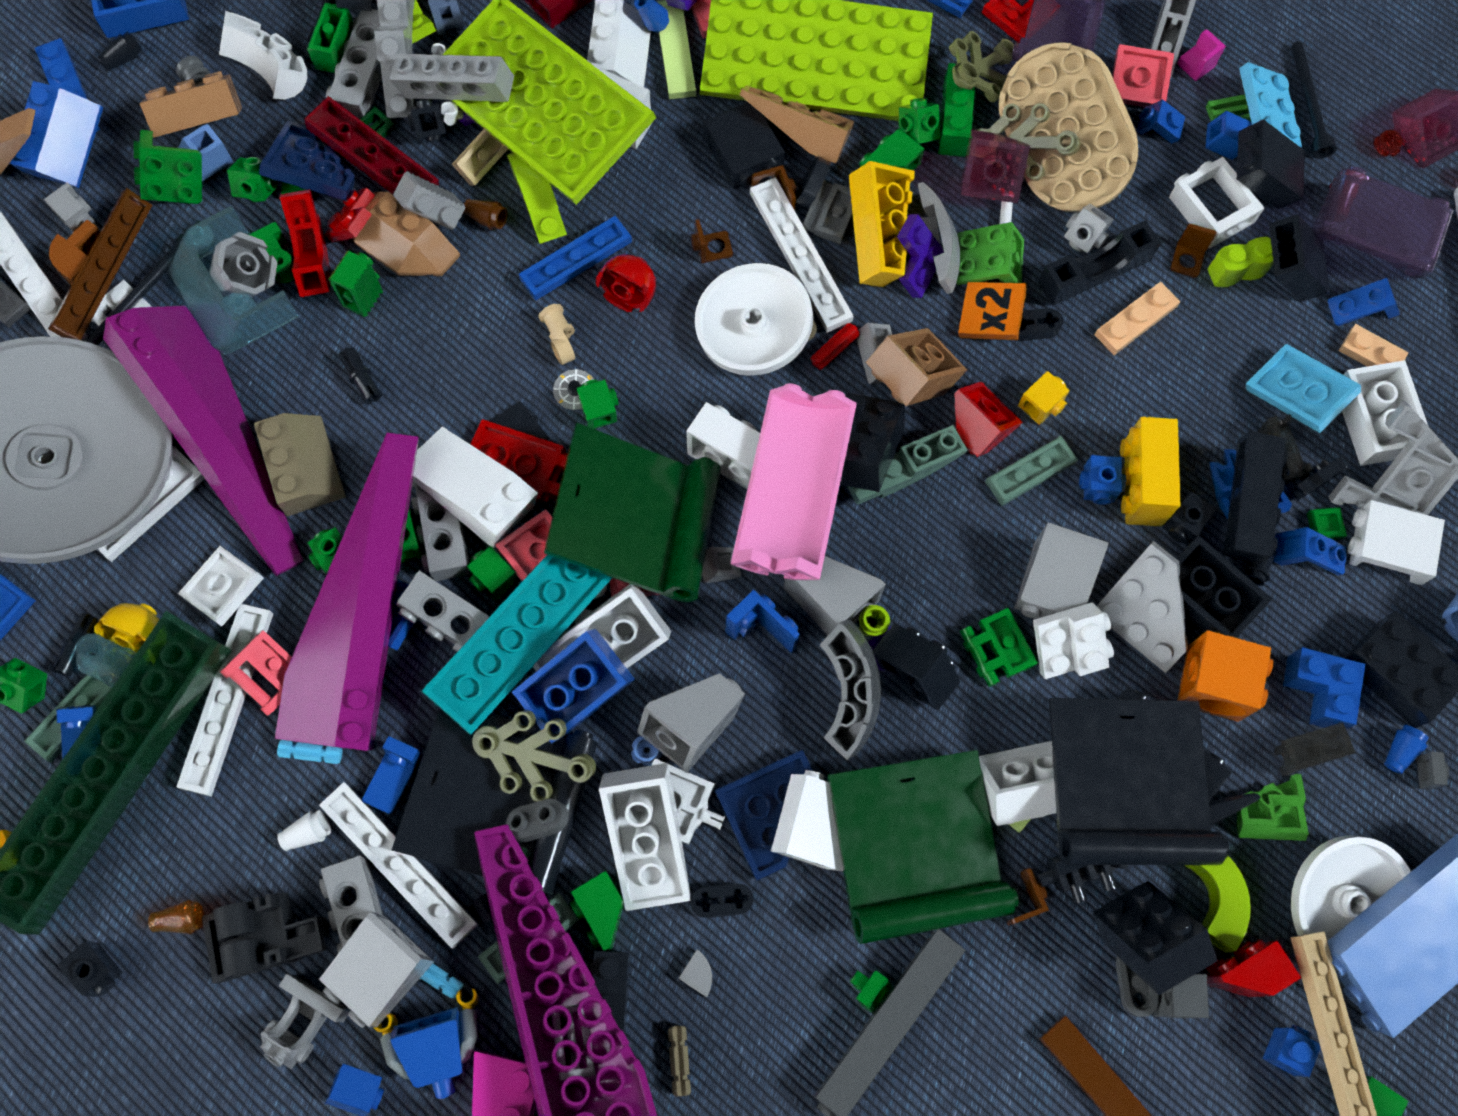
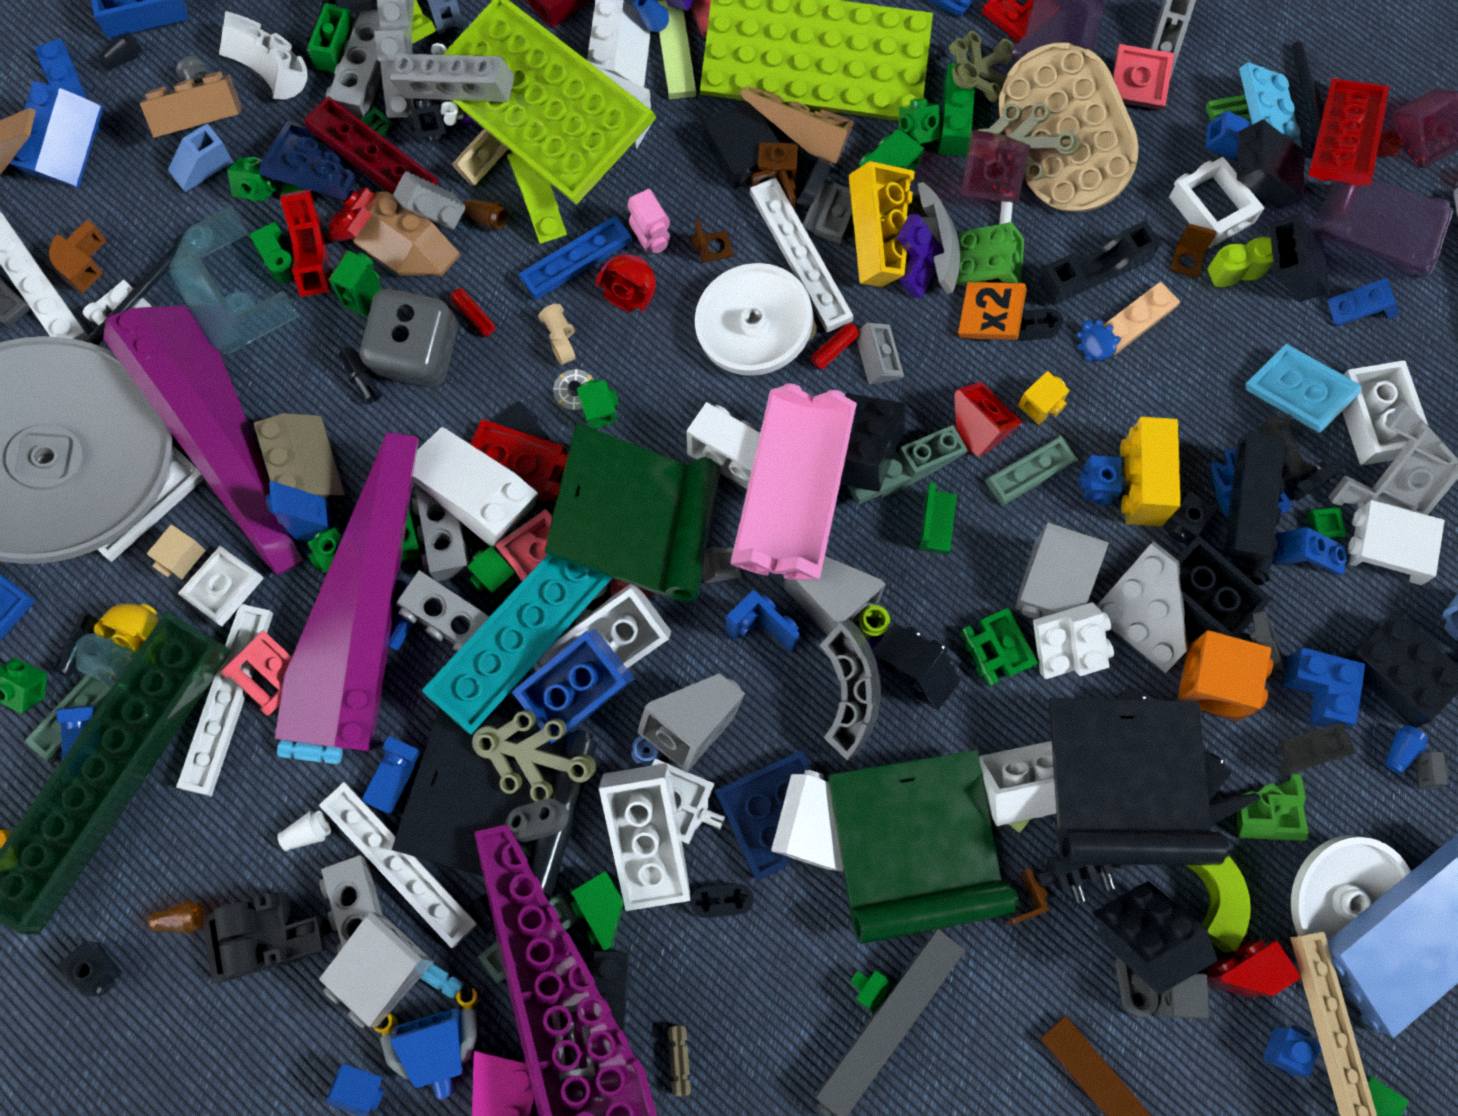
light grey brick [44,182,95,232] -> none
reddish brown tile [48,188,152,340] -> none
green bracket [134,130,202,204] -> none
light grey cone [207,232,277,298] -> none
light grey tile [260,974,351,1069] -> none
light grey tile [679,950,712,998] -> none
medium nougat brick [865,328,967,406] -> none
light grey brick [1064,203,1114,253] -> none
blue bracket [1137,99,1185,144] -> none
dark pink panel [1177,29,1226,81] -> none
light nougat plate [1339,324,1408,367] -> none
none -> tan brick [147,524,206,580]
none -> blue slope [266,481,334,543]
none -> dark grey piece [360,288,459,388]
none -> red axle [450,288,496,337]
none -> bright pink brick [628,189,670,254]
none -> reddish brown bracket [758,142,798,186]
none -> green panel [918,482,957,555]
none -> blue piece [1077,319,1121,362]
none -> dark grey plate [1249,611,1284,671]
none -> red plate [1308,78,1390,186]

